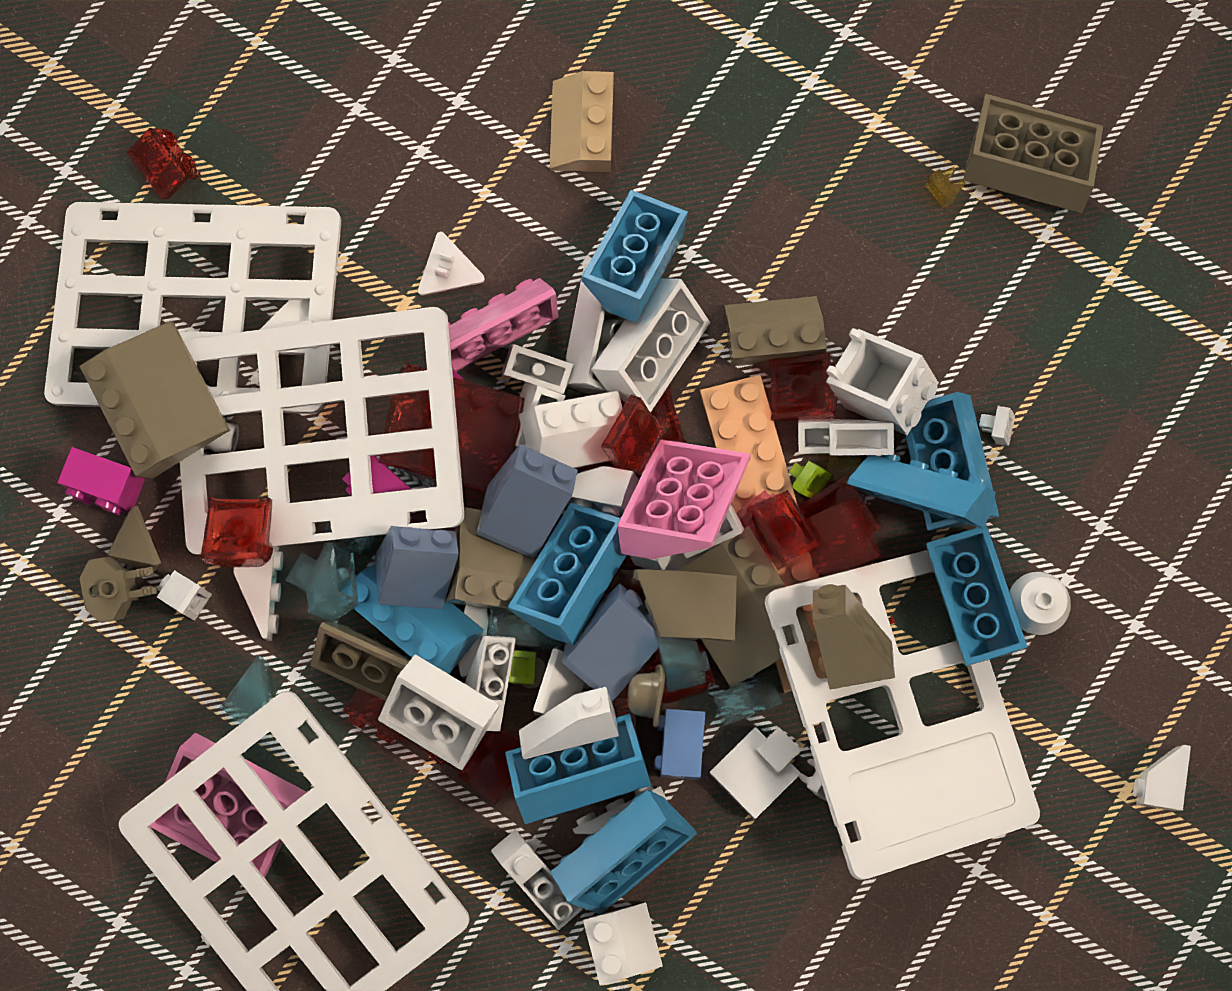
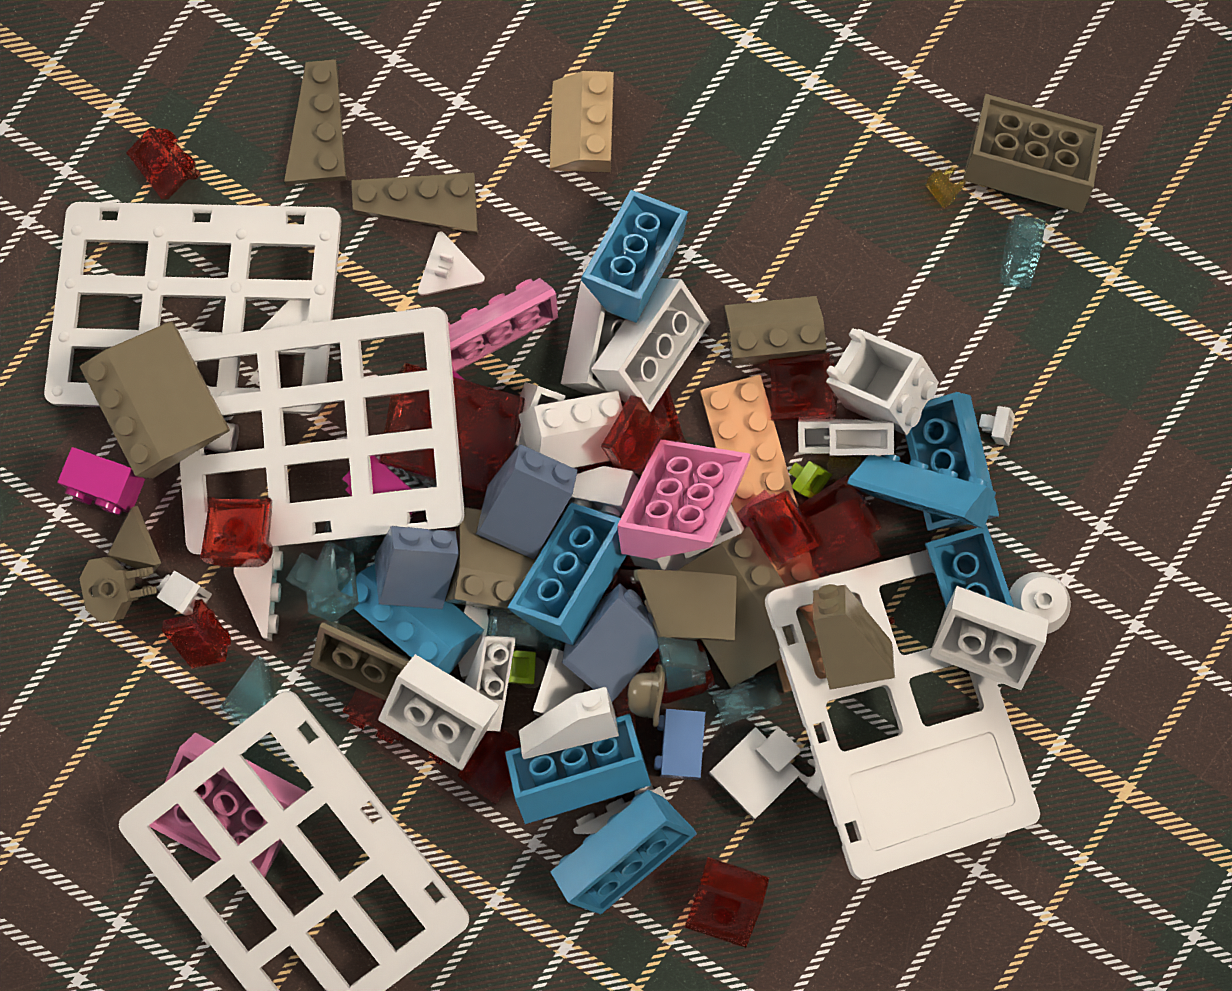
white slope [491,829,583,931] -> none
white slope [501,344,573,394] -> none
white slope [583,902,663,985] -> none
white slope [1133,745,1191,811] -> none
none -> clear red bracket [161,599,231,669]
none -> dark tan wing [284,59,347,185]
none -> dark tan wing [351,173,478,235]
none -> clear red slope [684,857,770,948]
none -> white slope [930,586,1049,690]
none -> clear light blue slope [999,215,1046,289]

